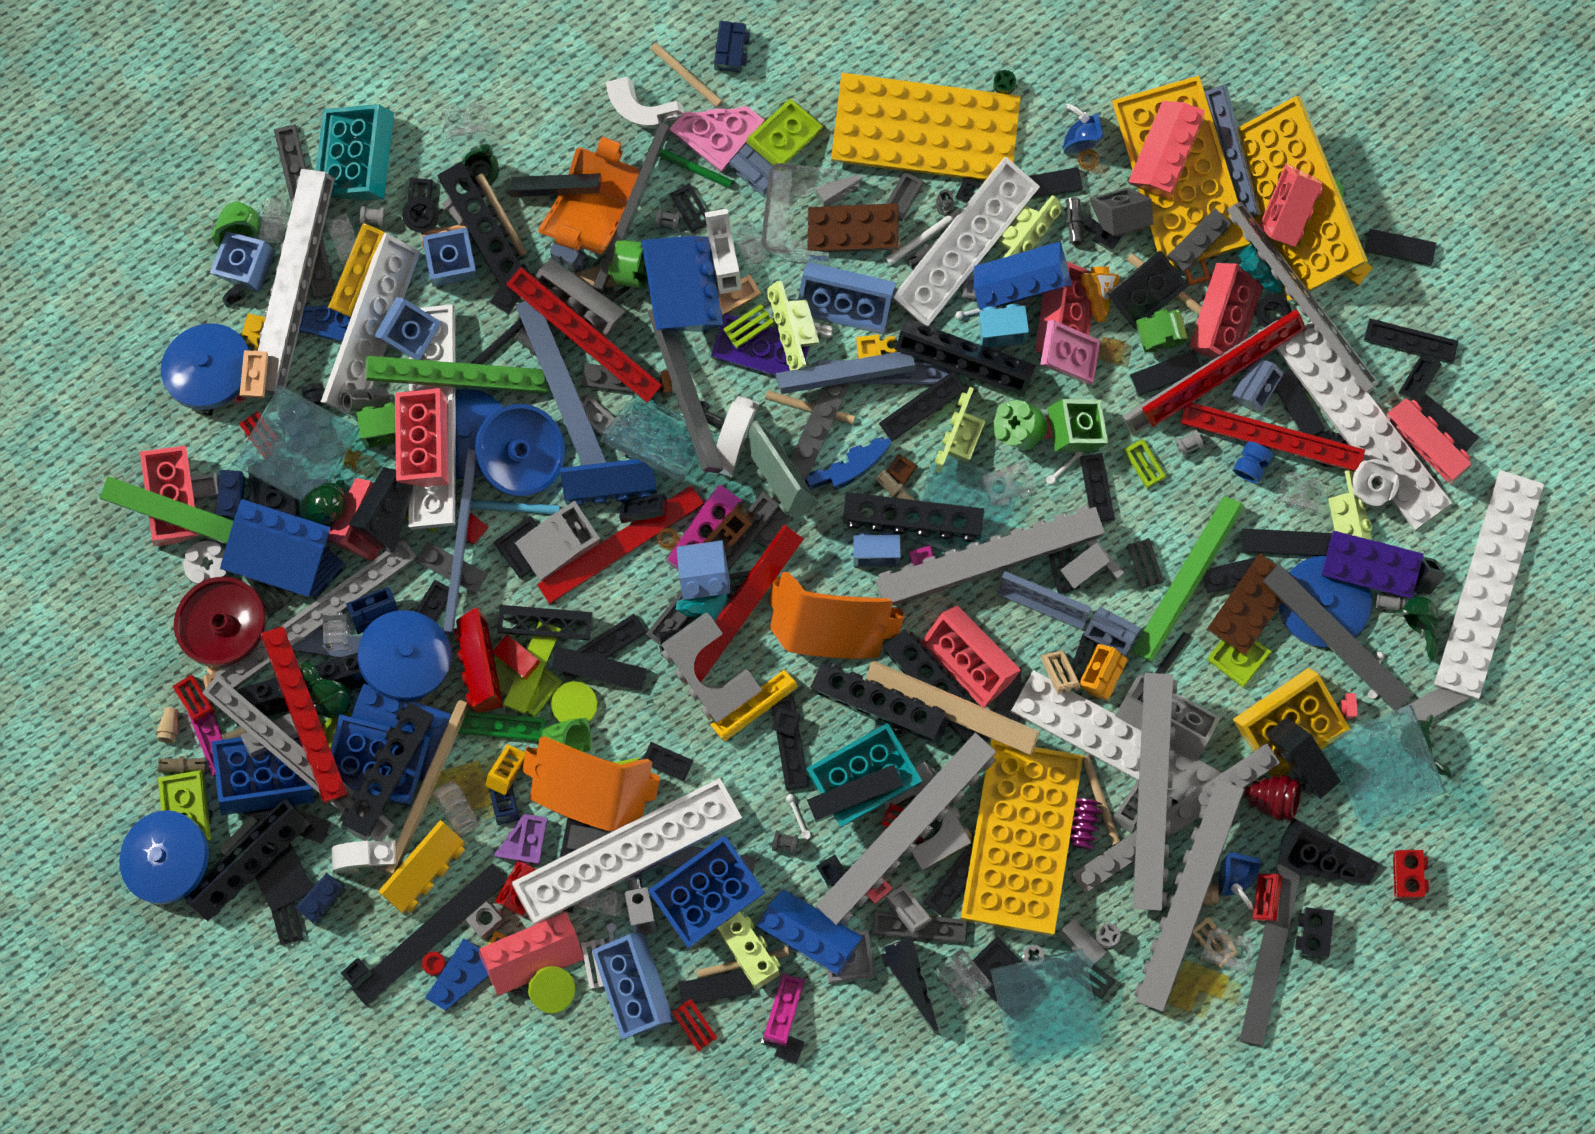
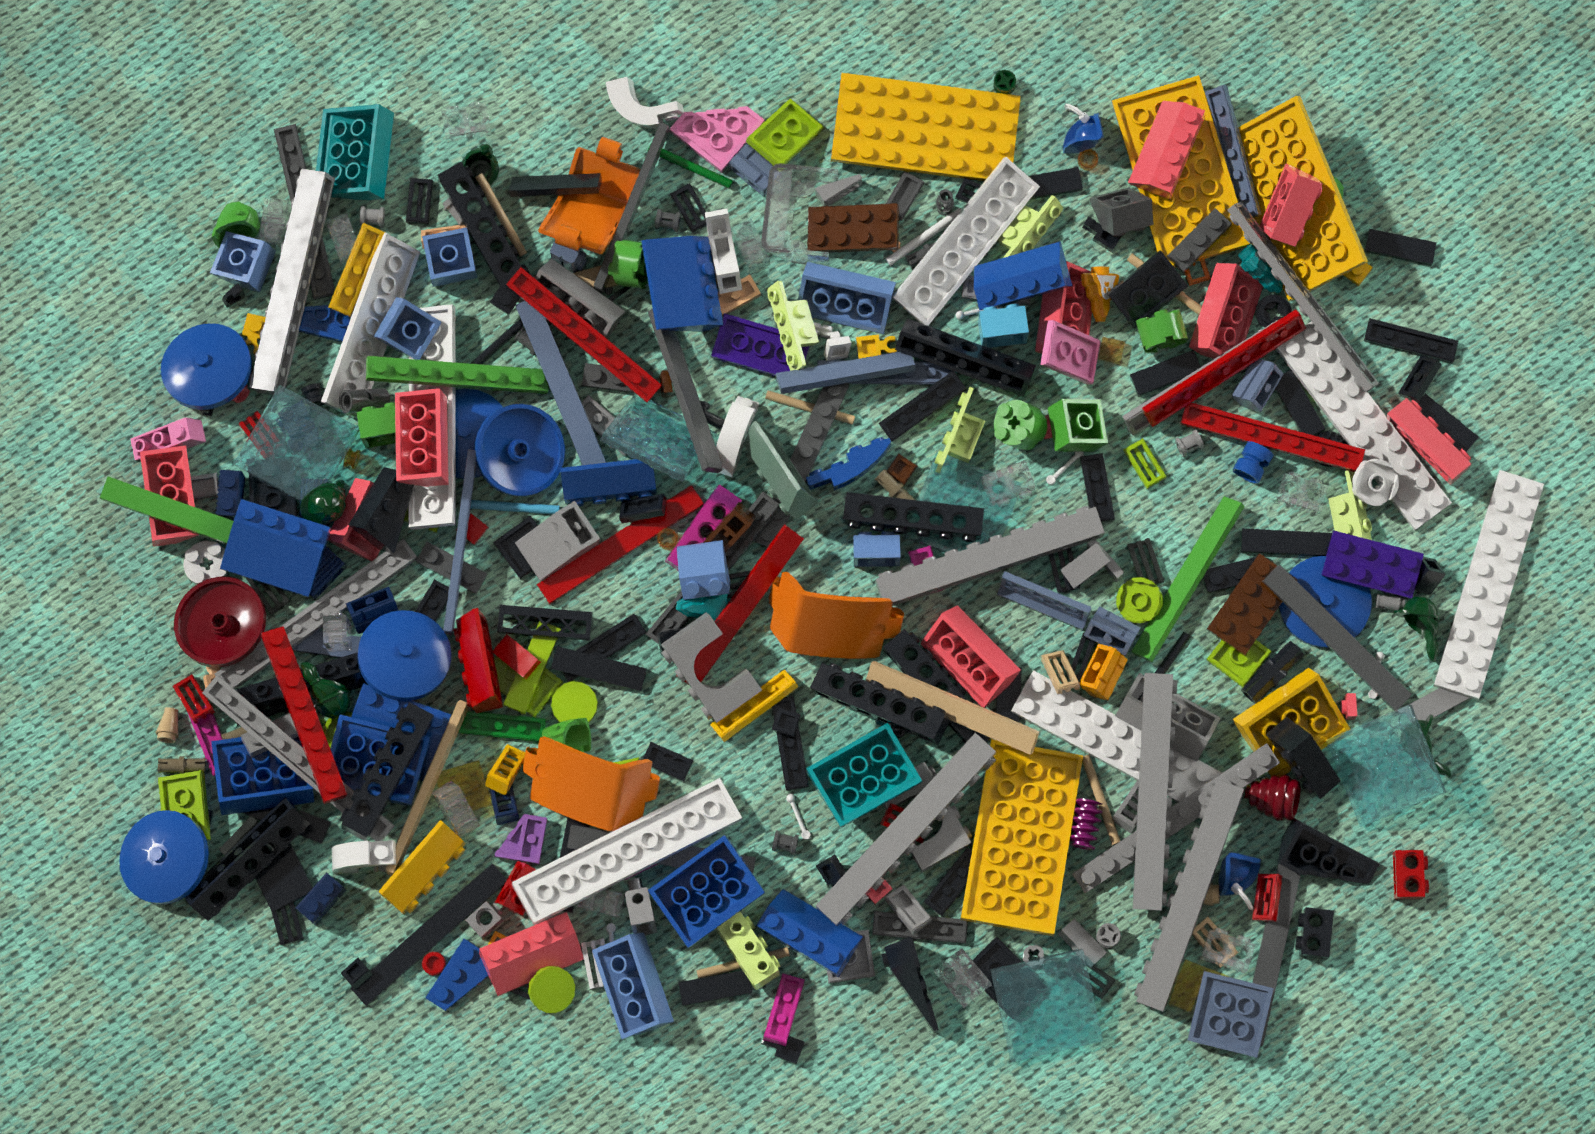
light nougat plate [240,350,268,398] -> none
black gear [402,197,439,233] -> none
tan bar [650,43,722,107] -> none
red tile [672,999,717,1051] -> none
dark blue brick [714,21,750,73] -> none
lime tile [723,304,774,349] -> none
black tile [807,764,903,823] -> none
dark grey pin [1066,197,1084,245] -> none
none -> bright pink slope [130,417,206,461]
none -> white tile [824,331,851,361]
none -> lime tile [1116,577,1163,623]
none -> sand blue plate [1187,971,1274,1058]
none -> black piece [1241,641,1304,704]

